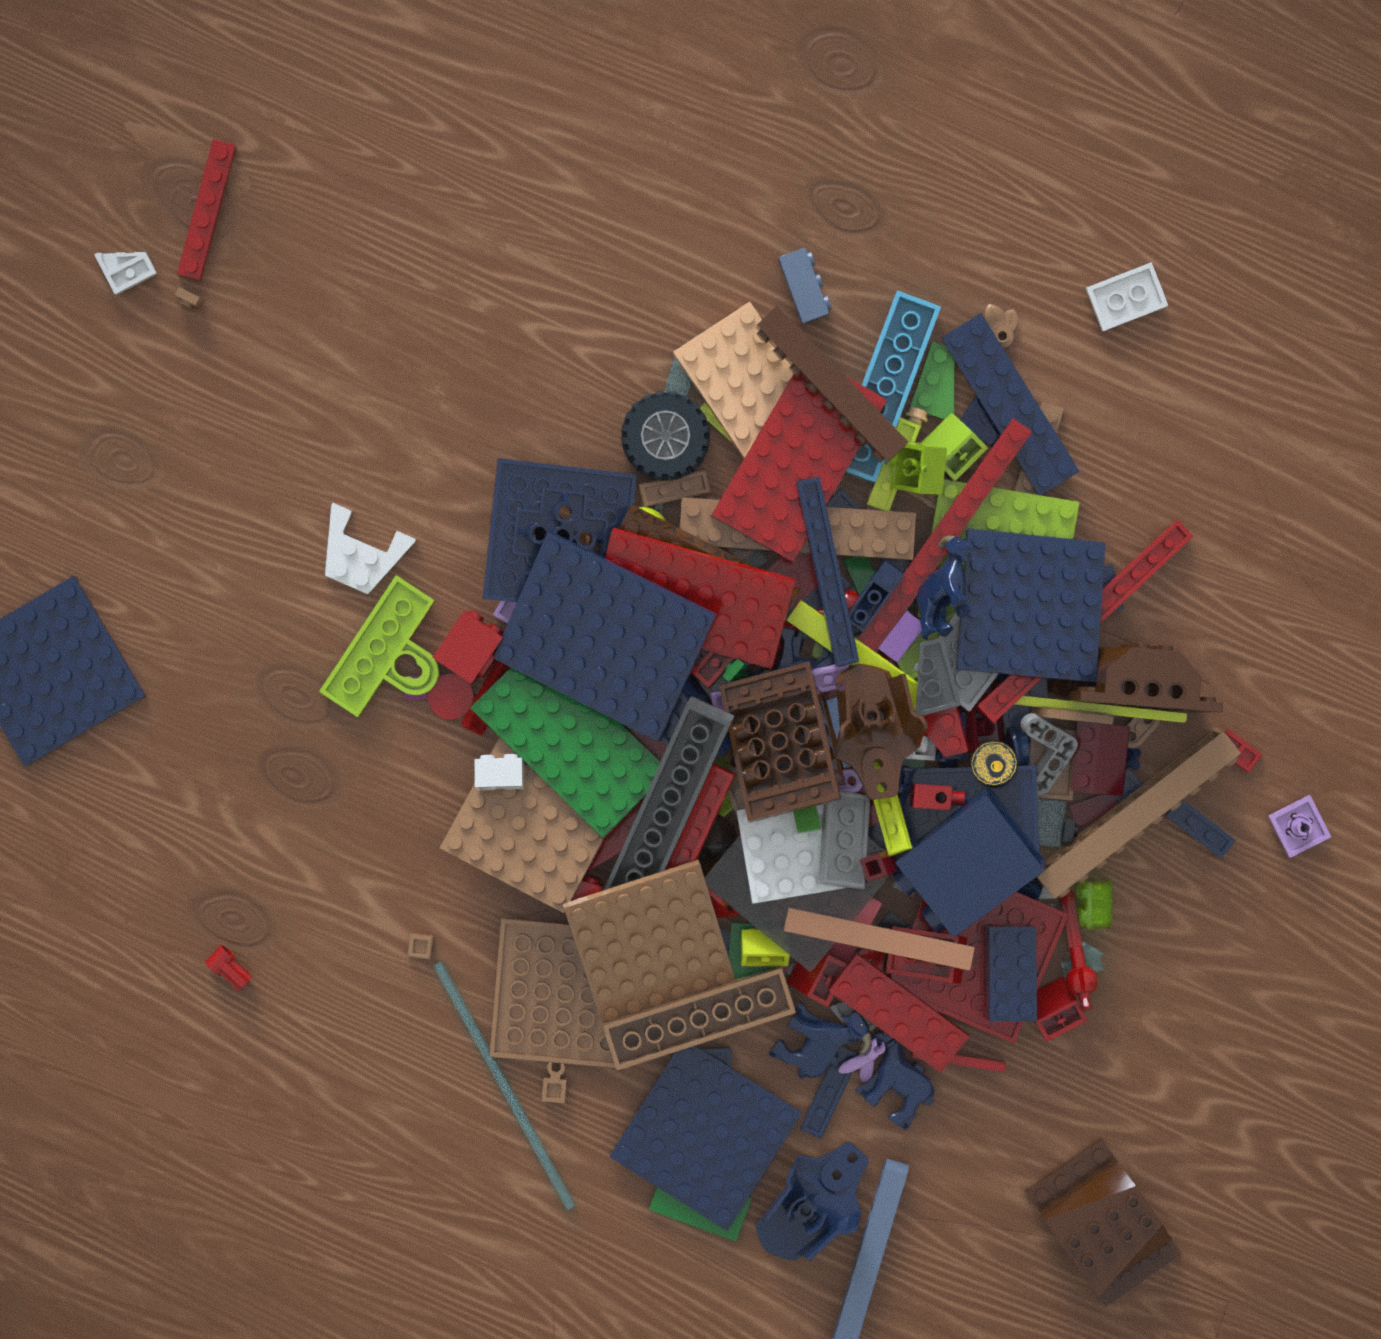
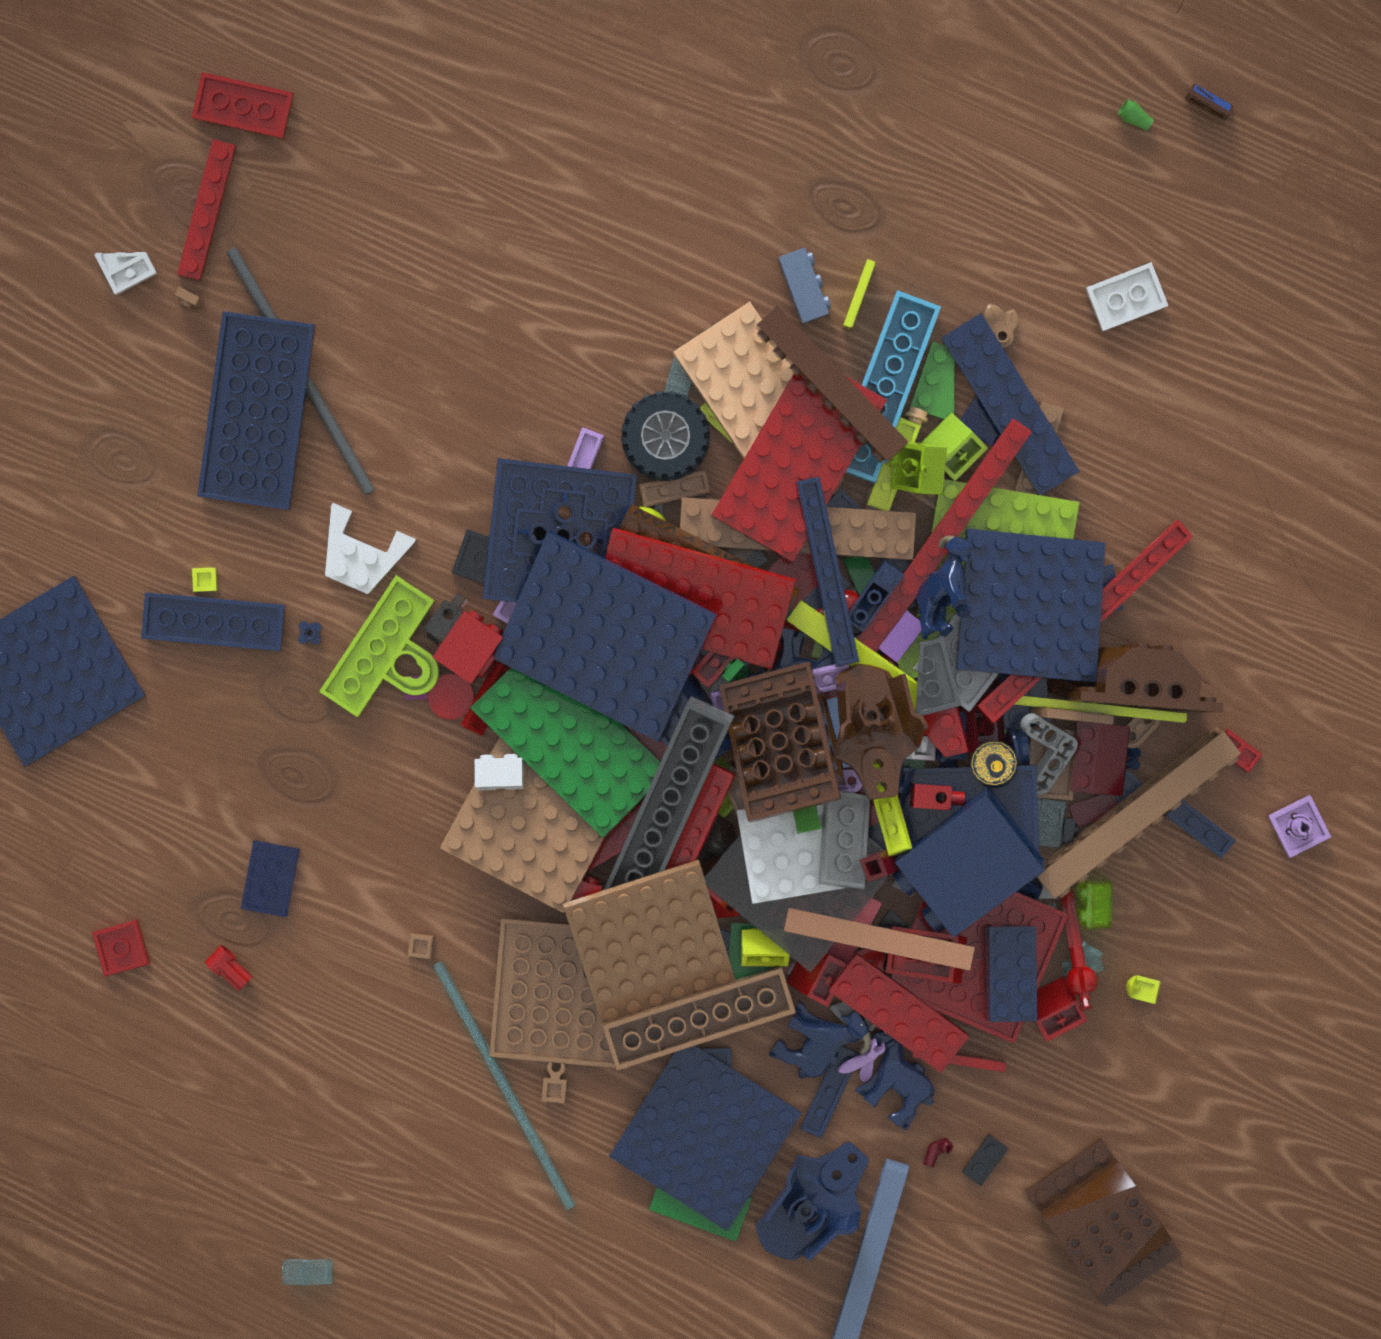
none -> red tile [92,919,150,977]
none -> dark blue plate [141,592,286,651]
none -> red plate [192,72,294,139]
none -> neon yellow tile [192,568,218,592]
none -> dark blue plate [197,311,316,510]
none -> dark grey piece [227,247,375,495]
none -> clear blue tile [241,840,300,917]
none -> clear light blue slope [282,1259,332,1285]
none -> dark blue plate [298,621,322,645]
none -> clear smoke torso [423,593,468,647]
none -> black tile [452,529,489,584]
none -> lavender tile [567,427,604,469]
none -> neon yellow tile [842,259,876,330]
none -> dark red arm [923,1138,953,1167]
none -> black plate [962,1134,1008,1186]
none -> bright green cone [1118,99,1154,131]
none -> neon yellow plate [1126,975,1161,1005]
none -> reddish brown slope [1185,84,1233,121]

